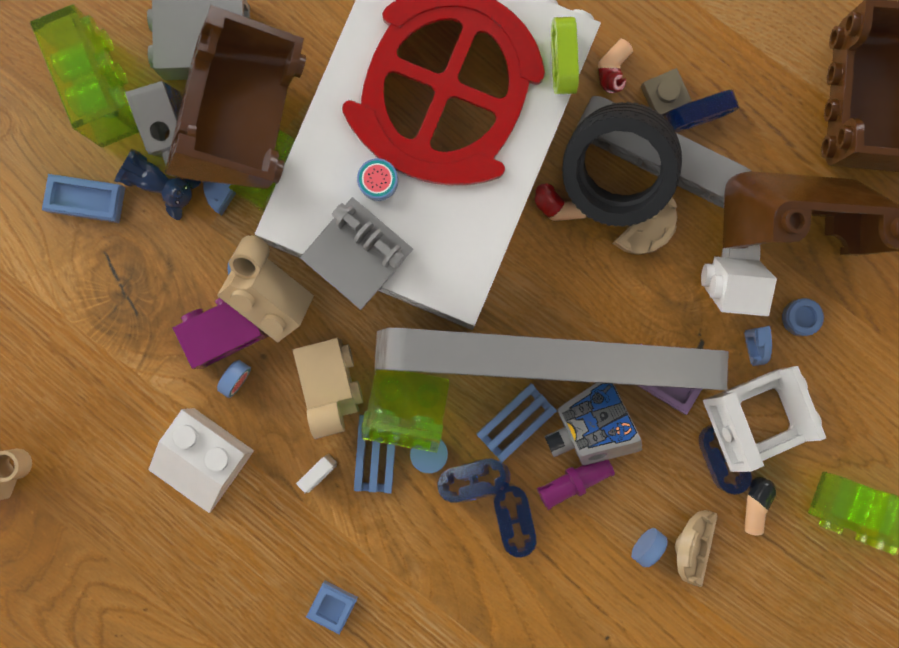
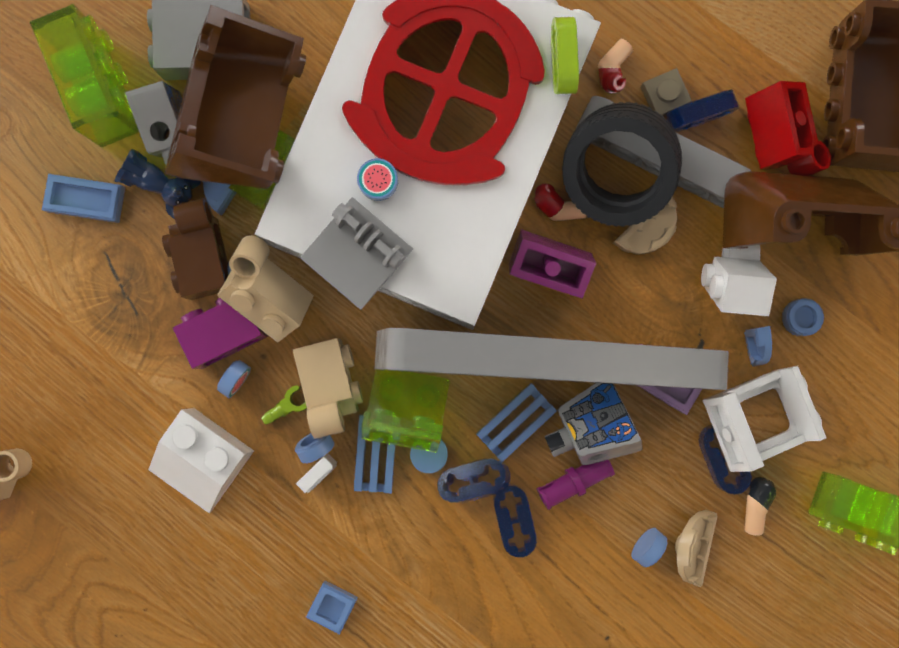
none -> reddish brown hinge [162,198,228,300]
none -> lime piece [261,386,307,424]
none -> medium blue tile [295,433,335,463]
none -> magenta brick [509,229,596,299]
none -> red hinge [745,81,831,176]

